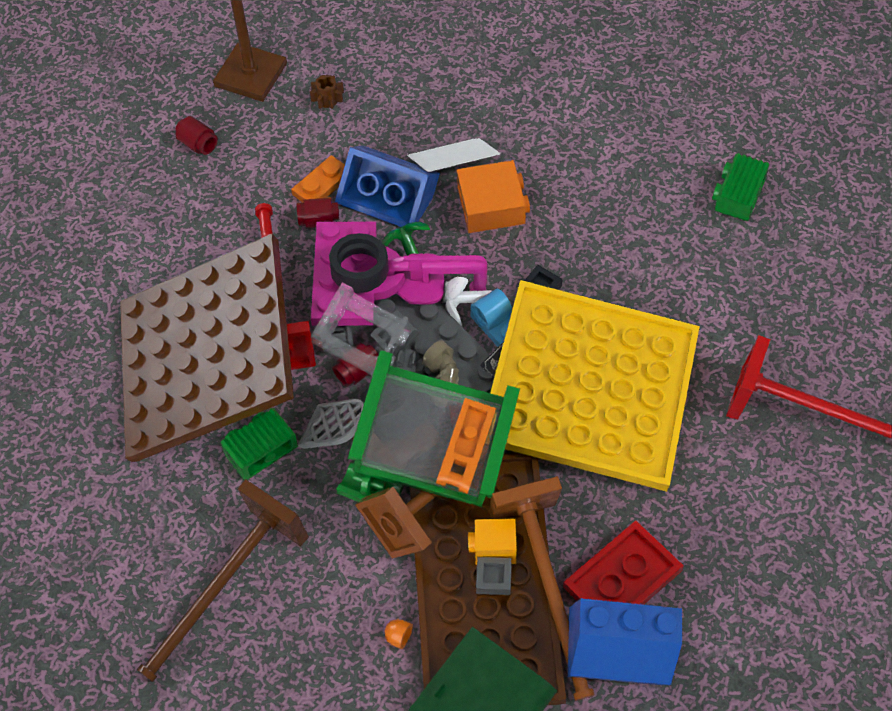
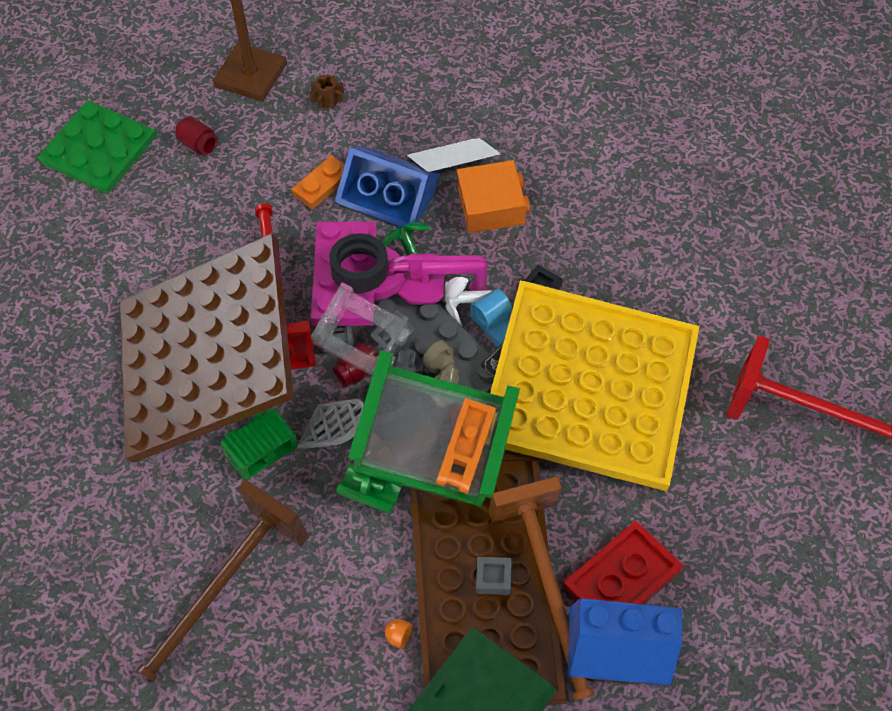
dark red brick [296,197,339,229] -> none
dark orange tile [355,444,489,559] -> none
light orange brick [468,519,516,565] -> none
green brick [712,153,769,221] -> none
none -> green plate [37,100,157,195]

